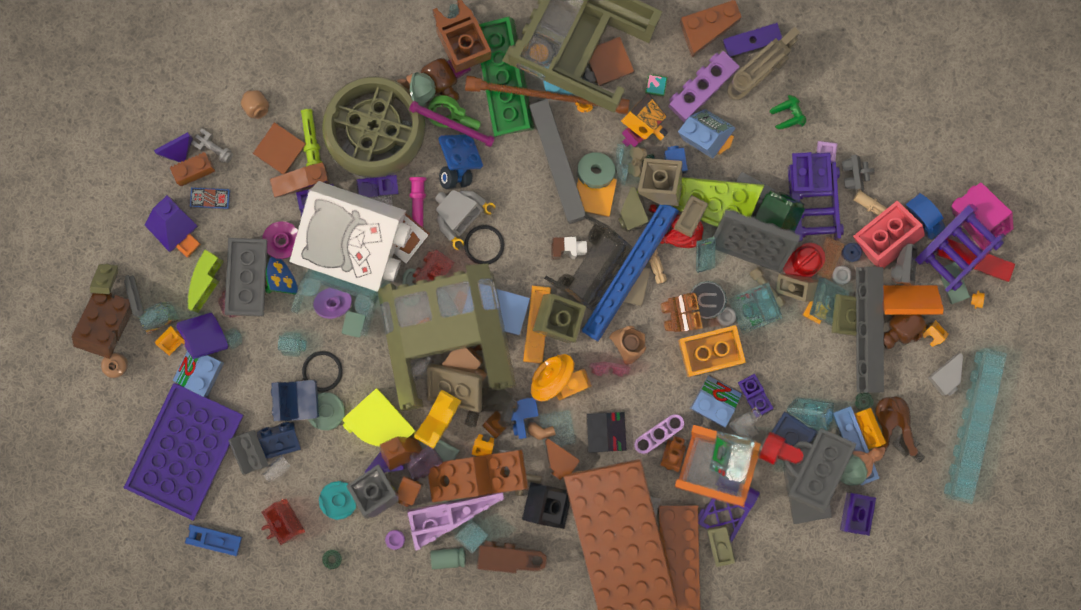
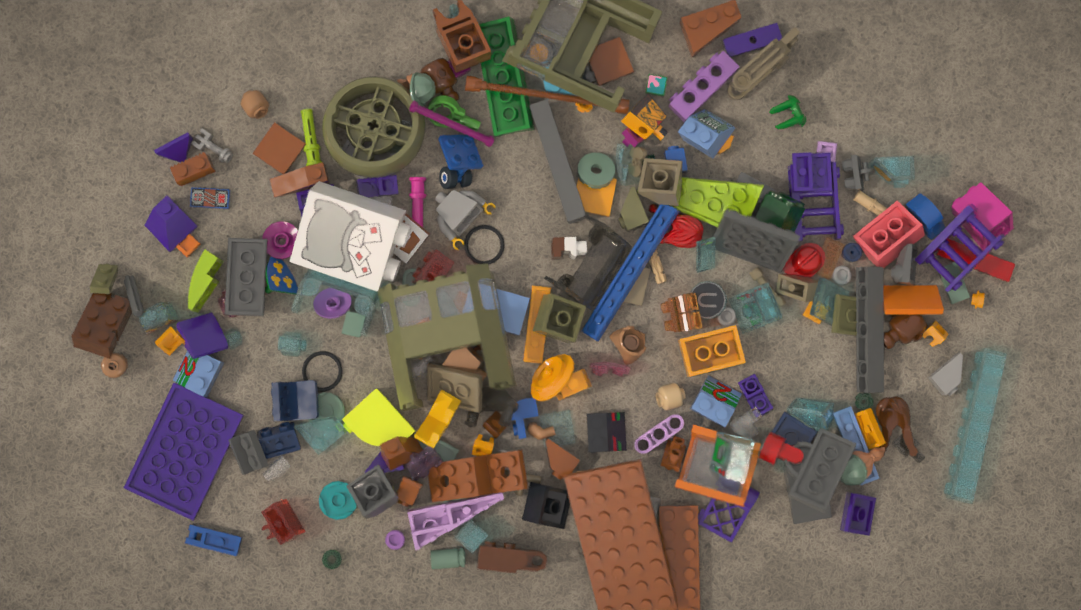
dark tan tile [674,195,708,237] -> none
olive plate [707,525,735,567] -> none
none -> clear light blue wing [295,416,347,455]
none -> tan head [656,383,686,411]
none -> clear light blue slope [868,156,915,188]

